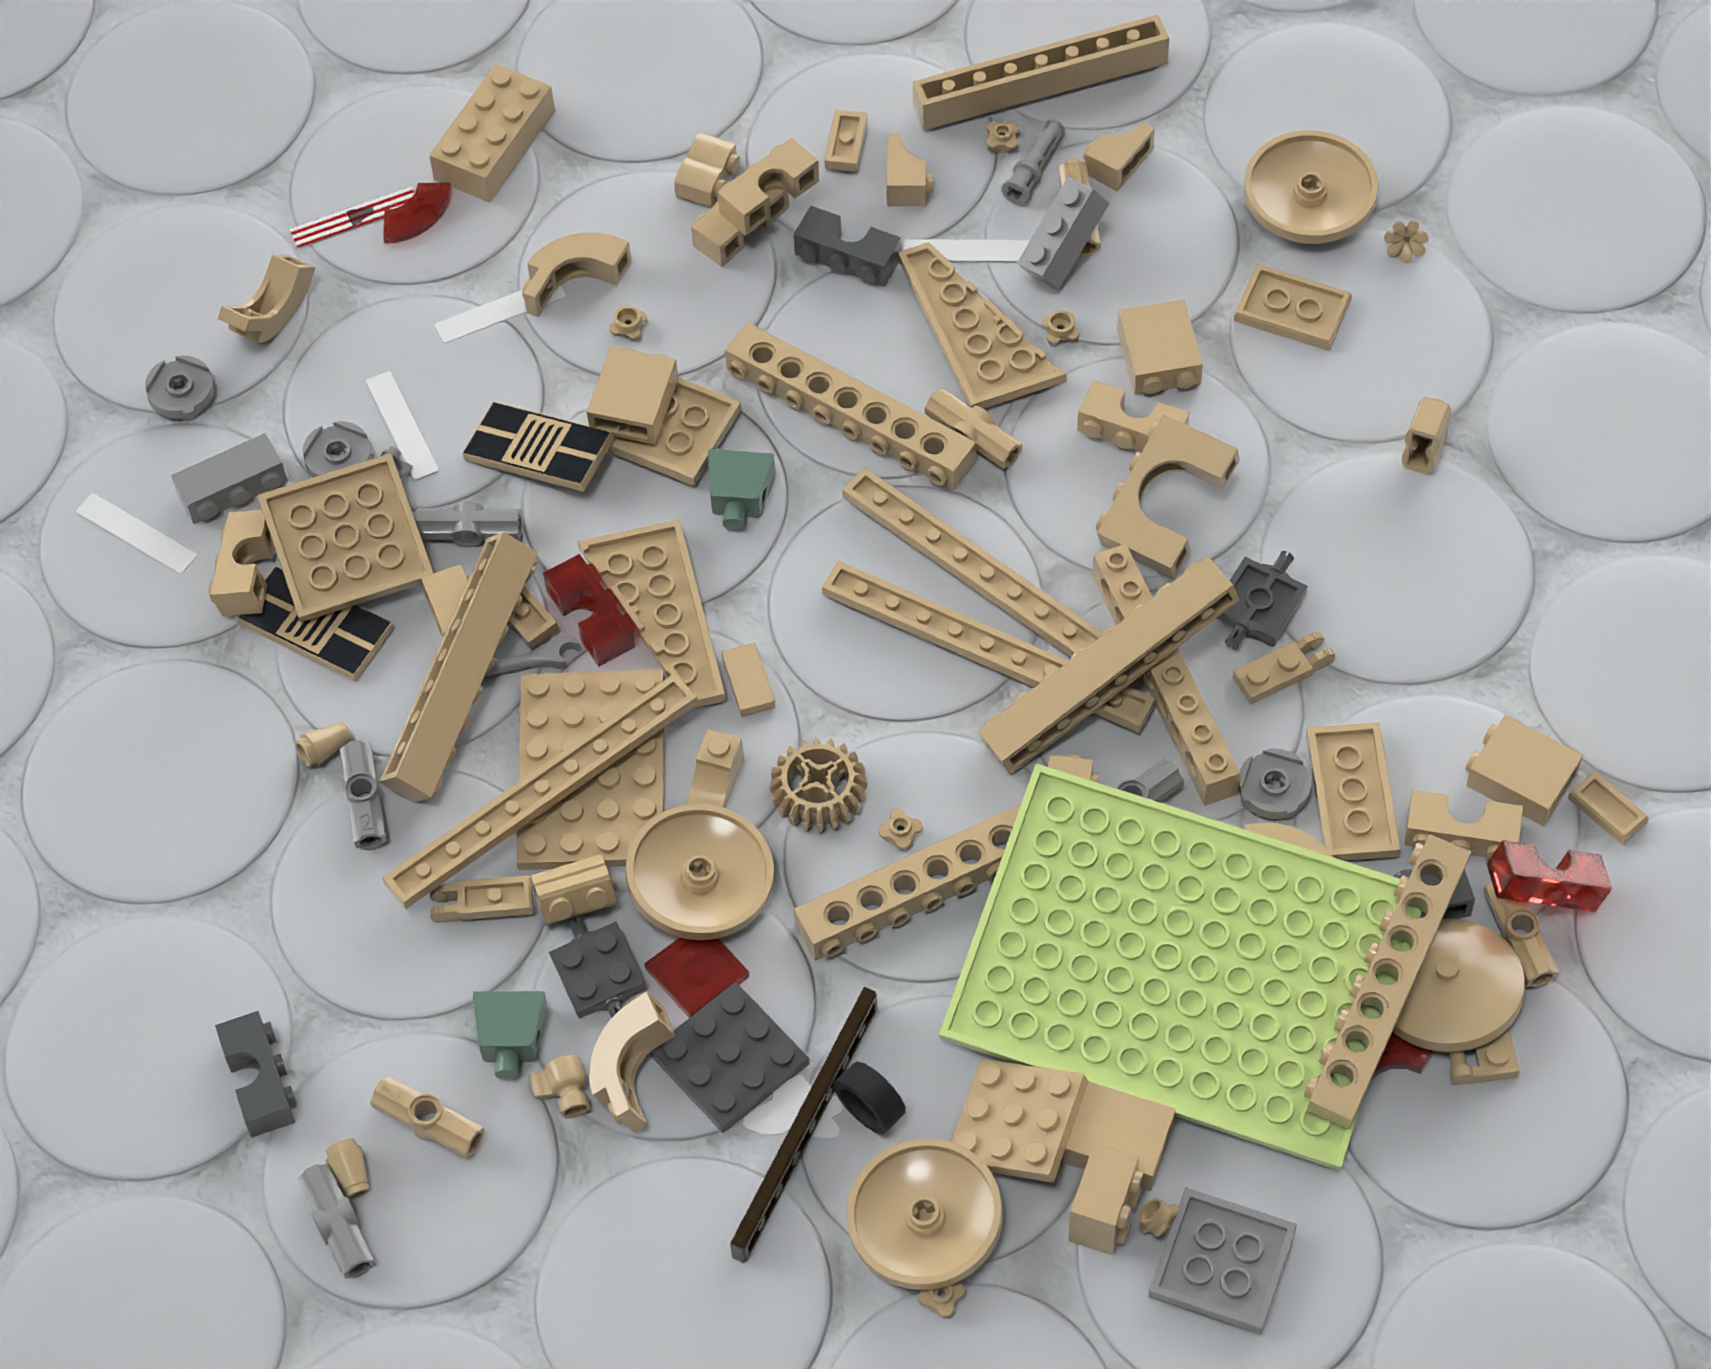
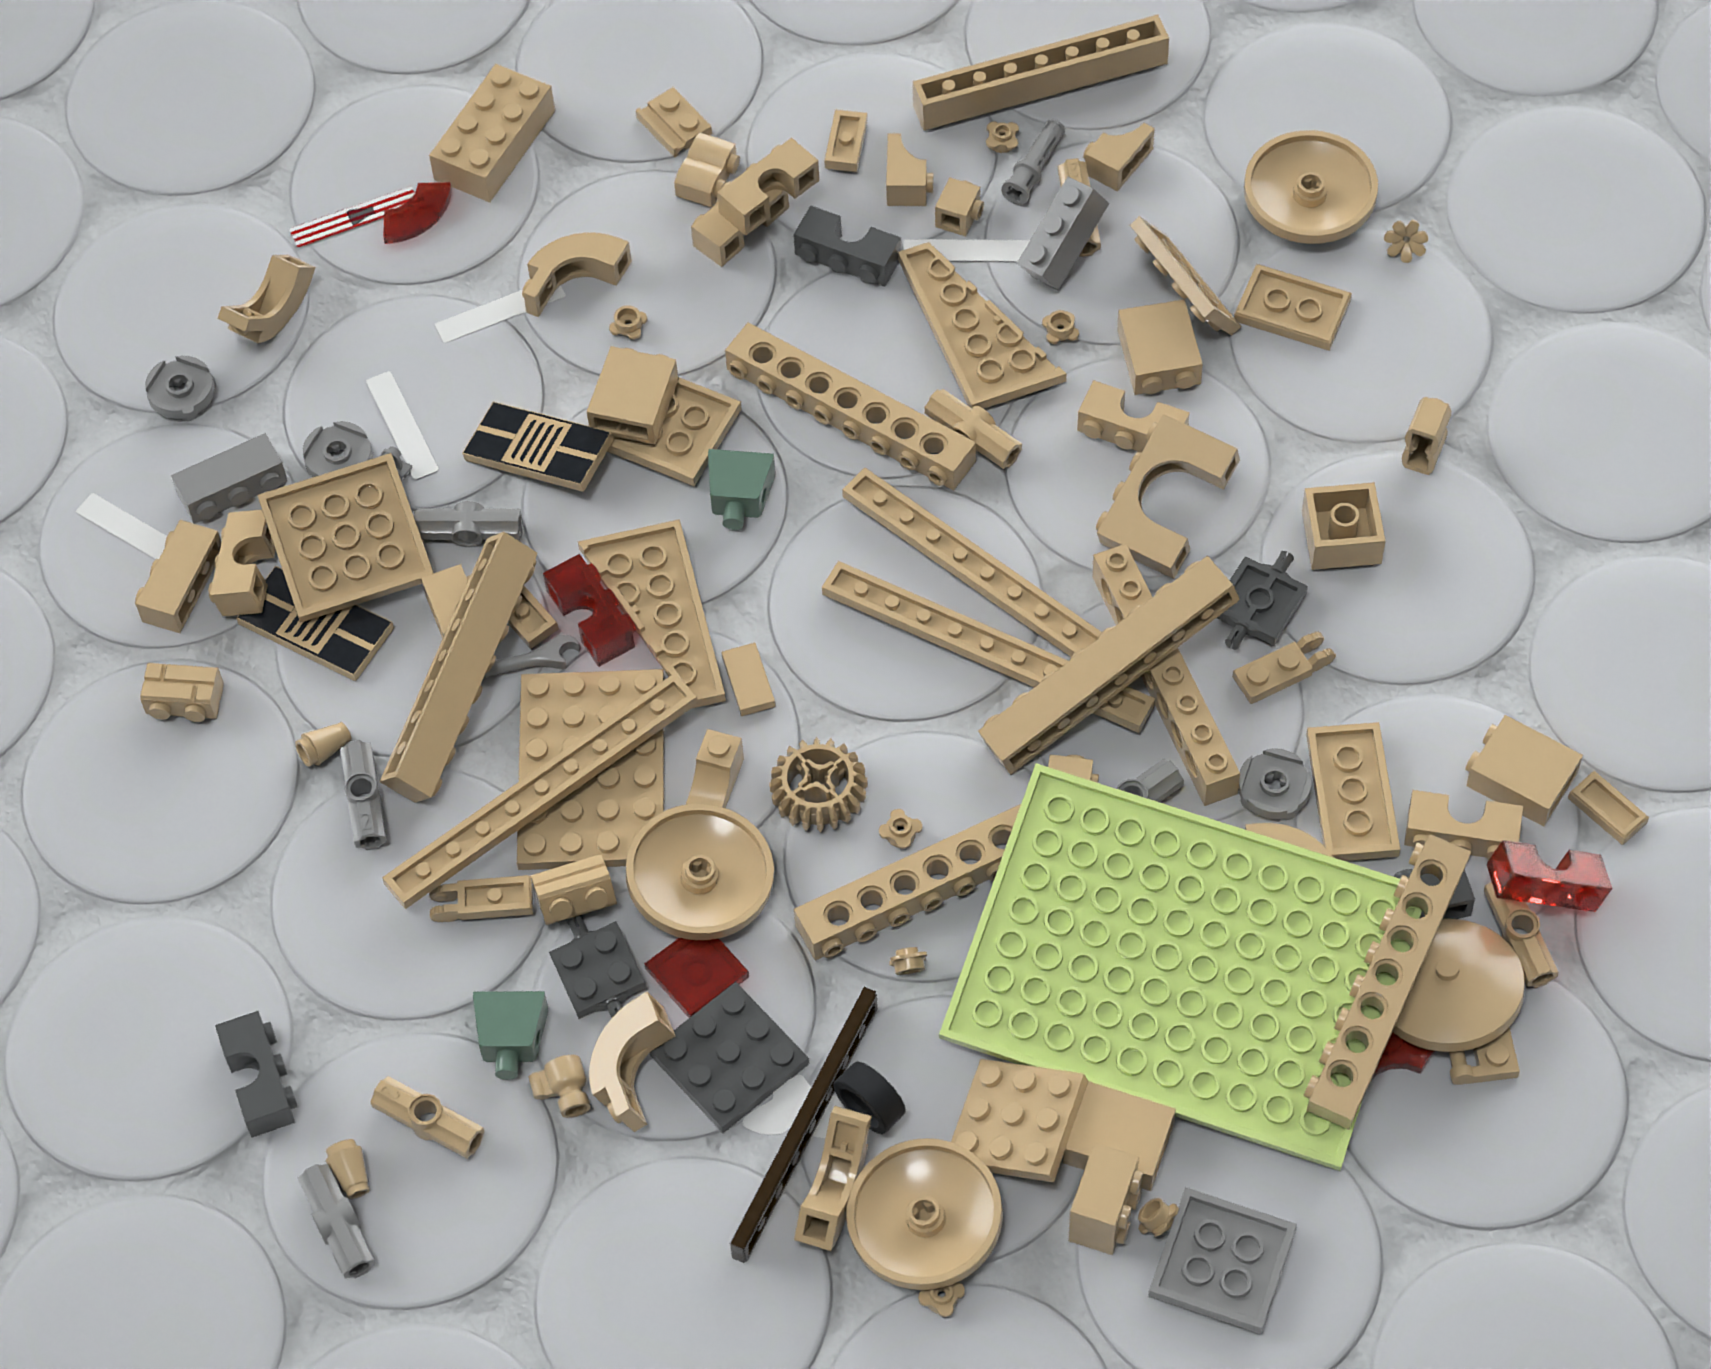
none -> tan brick [135,520,222,633]
none -> tan brick [140,663,223,722]
none -> tan plate [636,87,712,158]
none -> tan arch [794,1106,872,1251]
none -> tan plate [889,947,927,975]
none -> tan brick [935,177,984,236]
none -> tan plate [1130,216,1242,336]
none -> tan brick [1302,482,1385,570]

